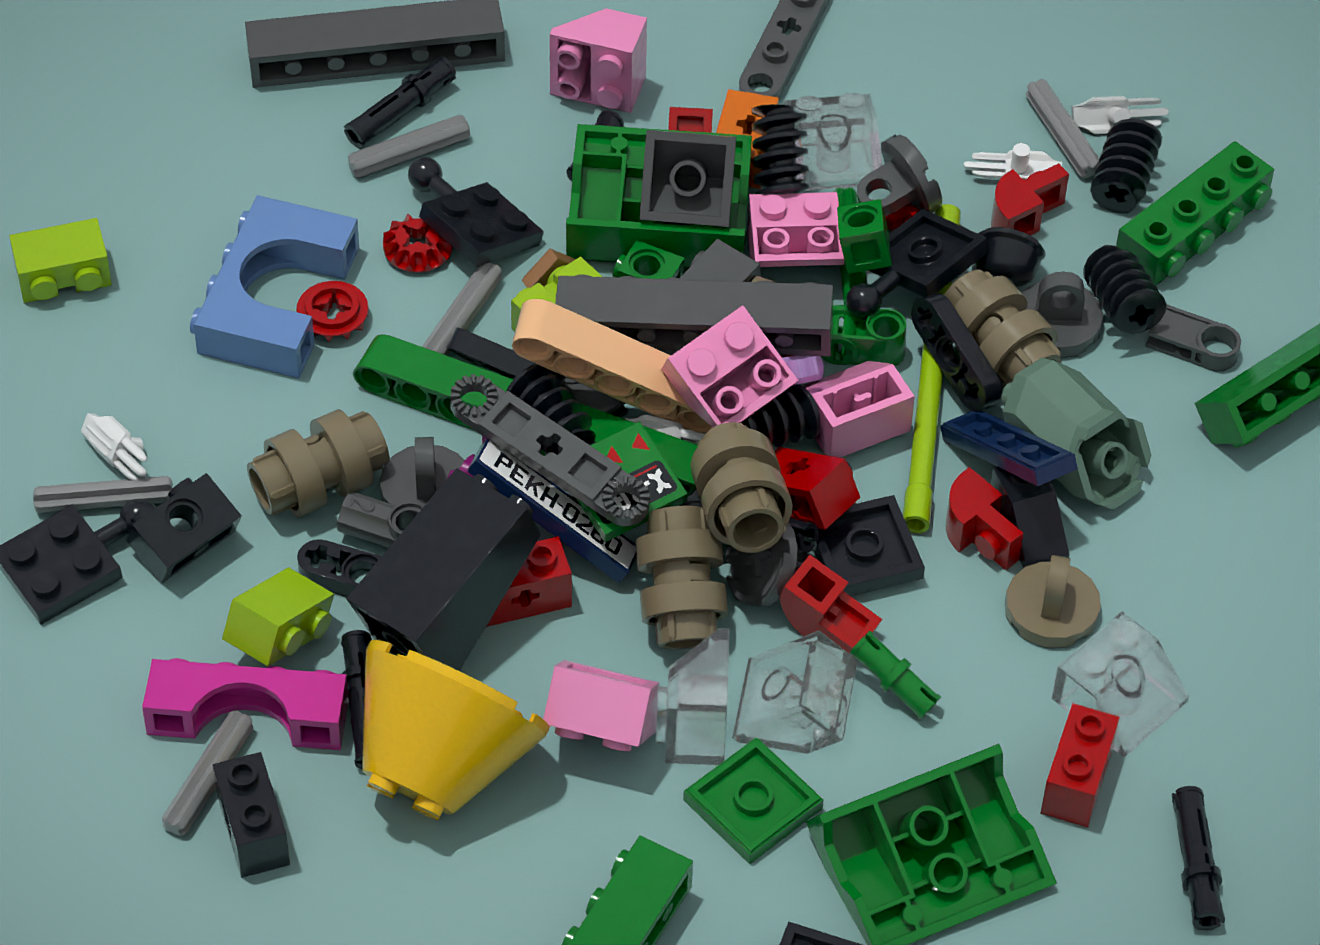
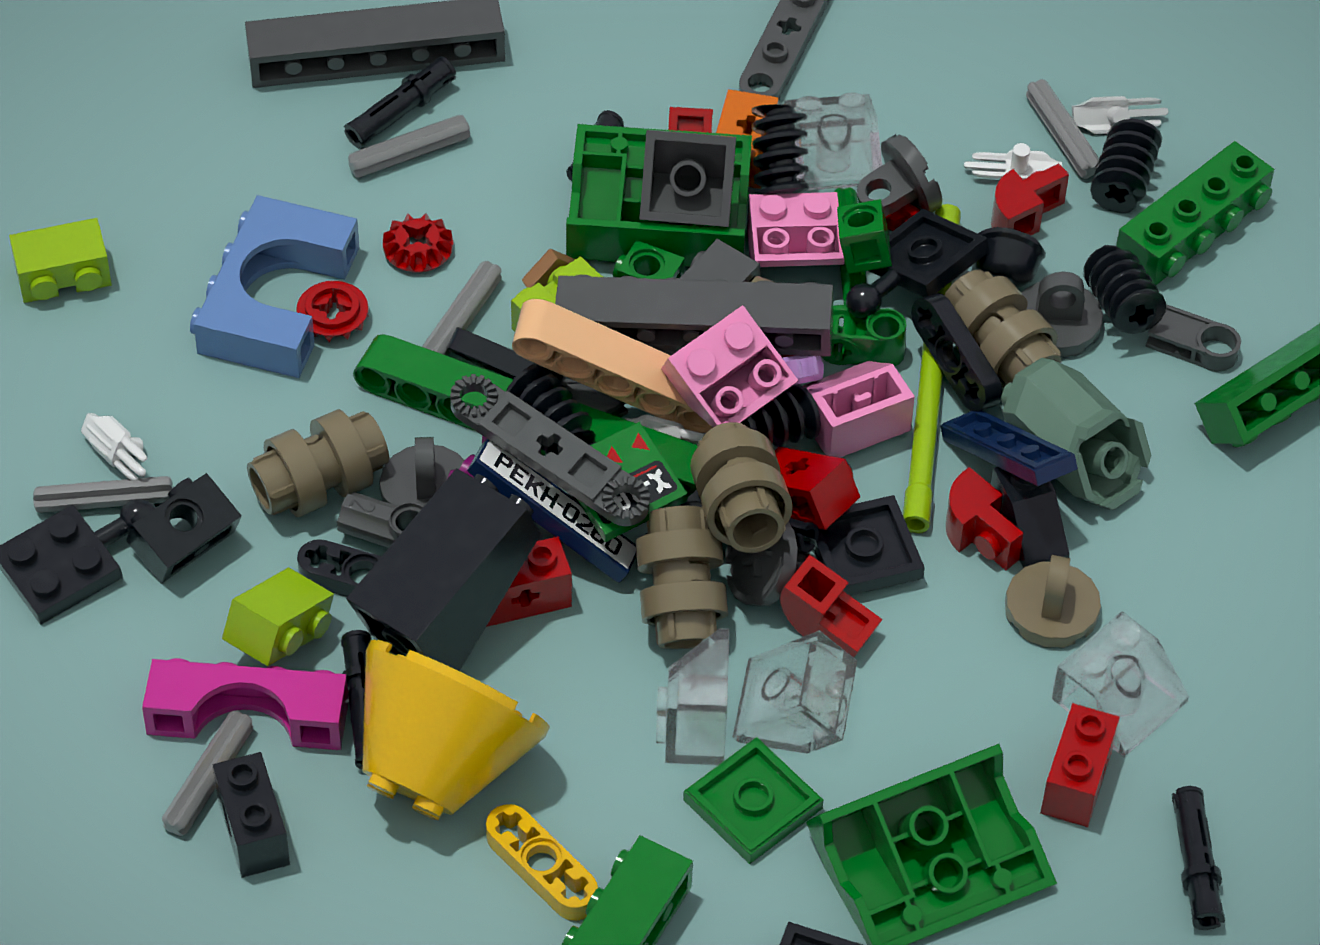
black plate [408,157,544,267] -> none
bright pink slope [543,660,659,751] -> none
bright pink slope [549,8,647,113] -> none
green pin [849,631,941,720] -> none
none -> yellow beam [486,804,598,921]

